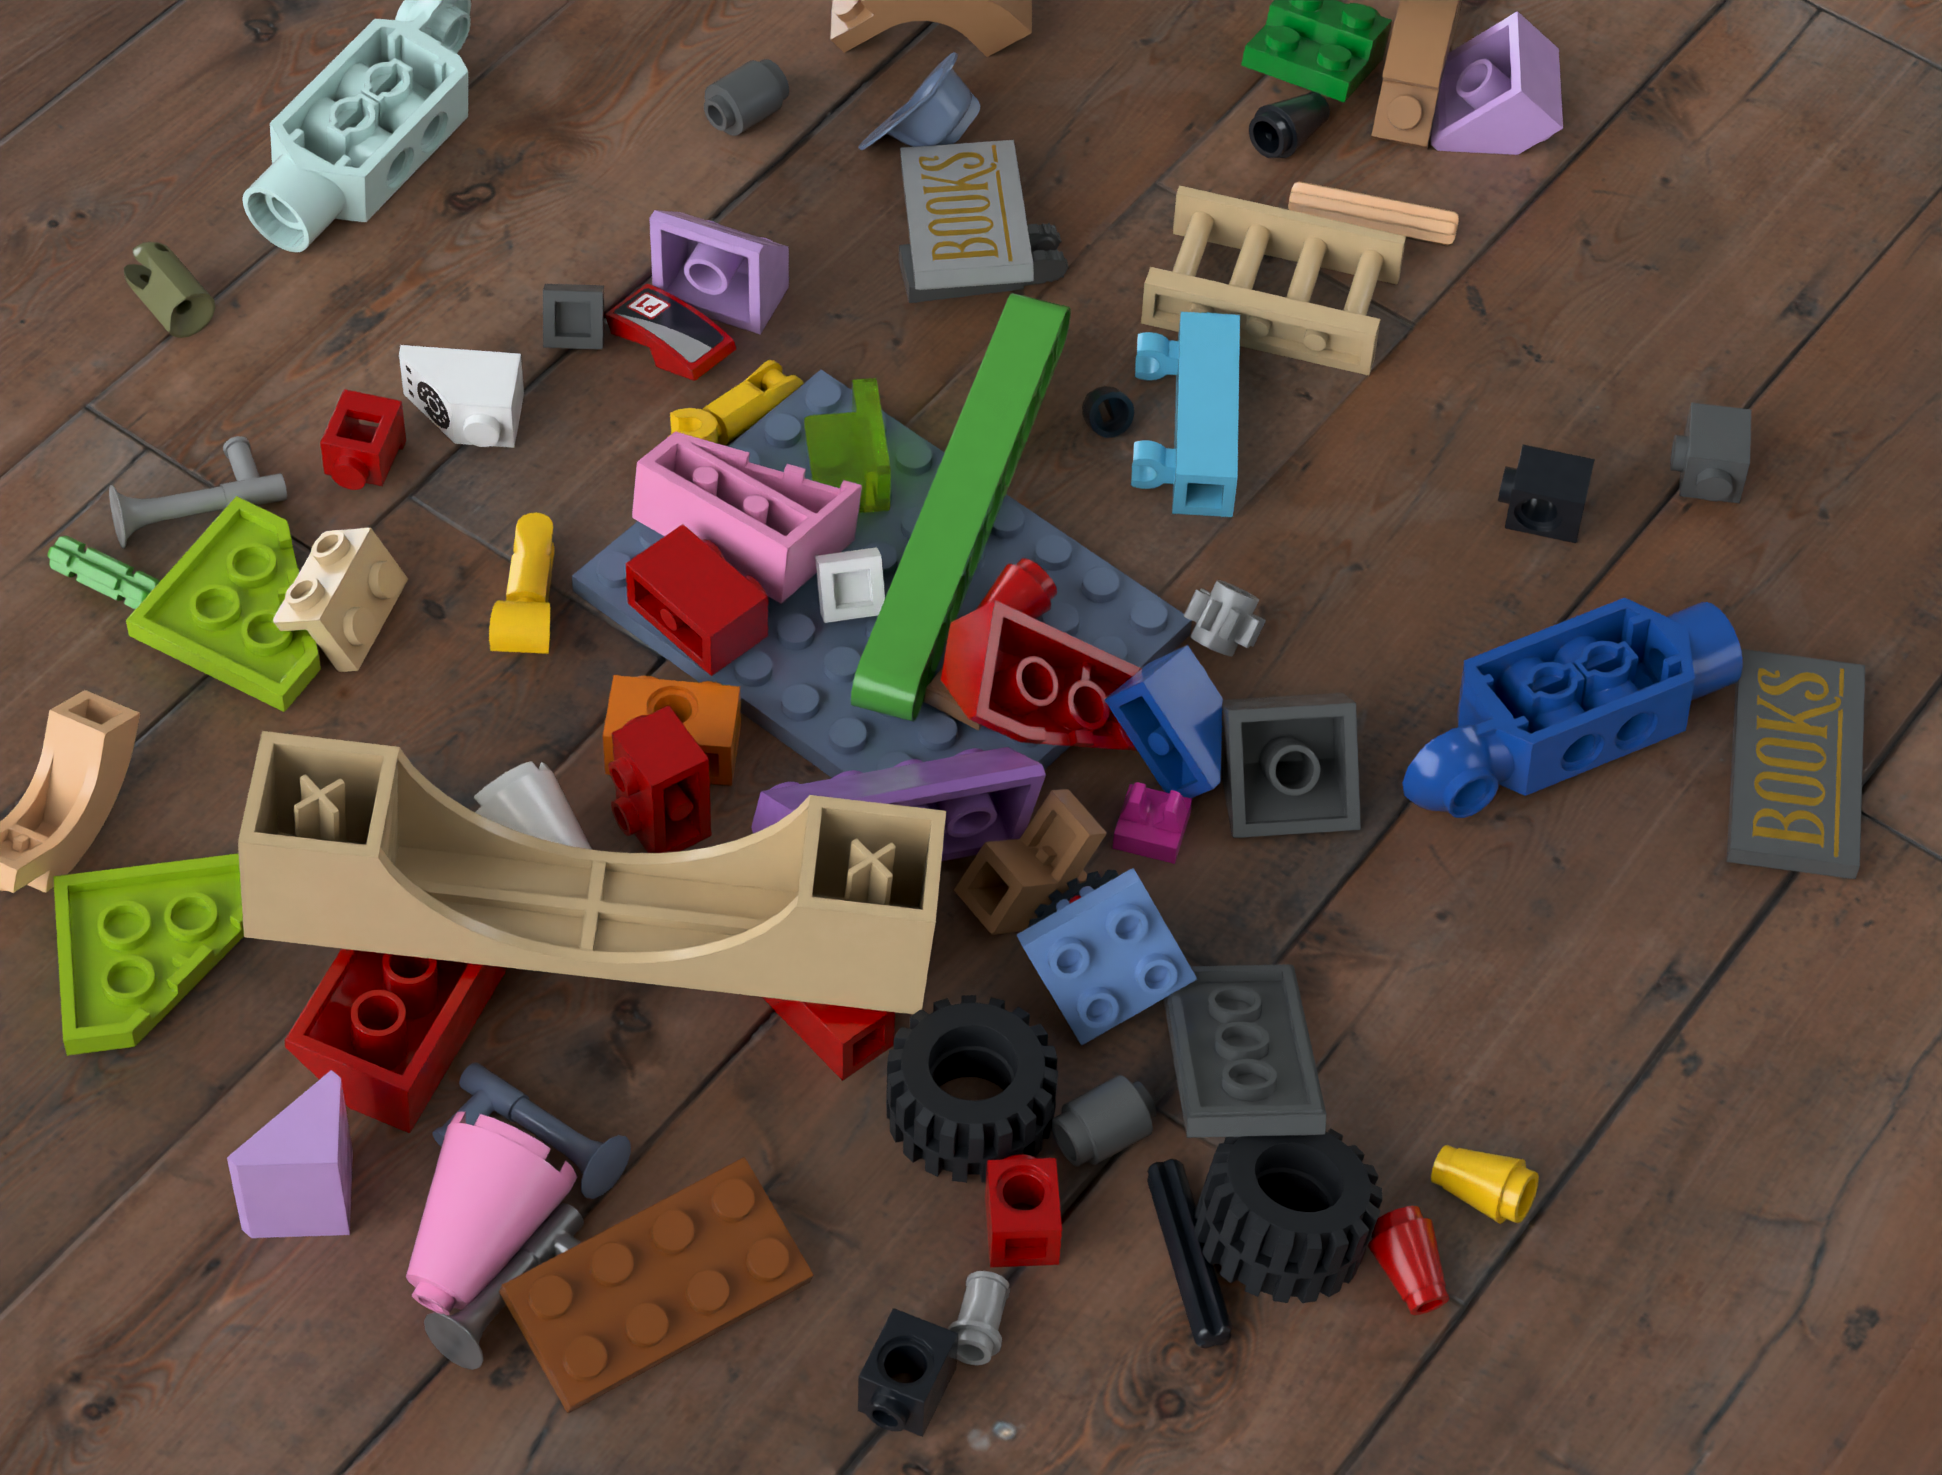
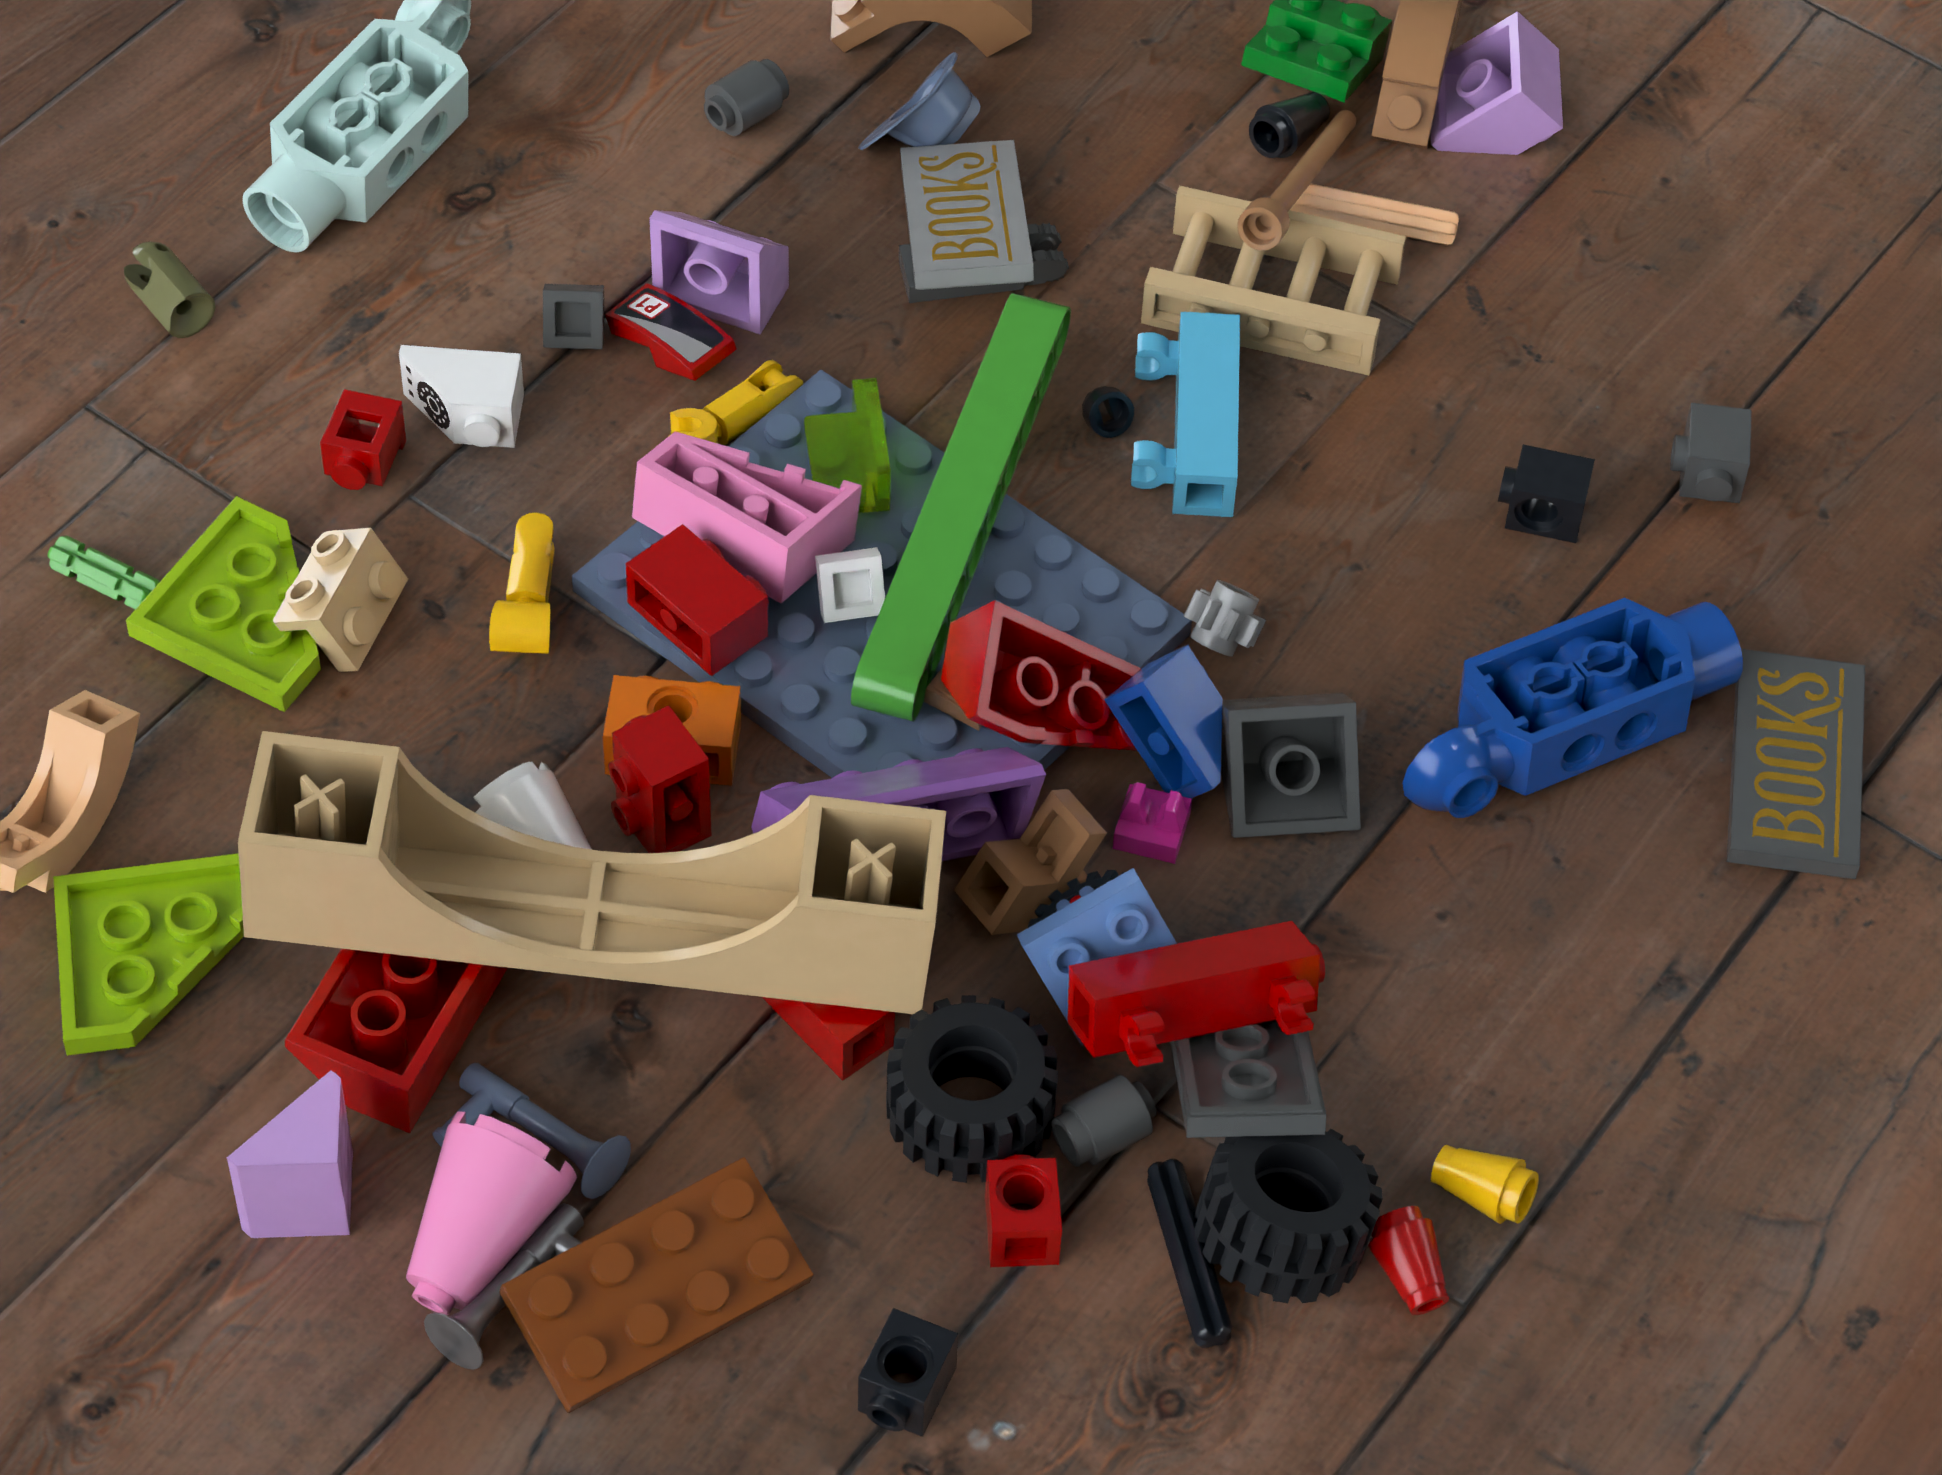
light grey piece [109,436,287,549] -> none
light grey pin [948,1271,1010,1365] -> none
red cone [976,558,1057,619] -> none
none -> red brick [1068,921,1325,1067]
none -> medium nougat piece [1237,110,1356,251]

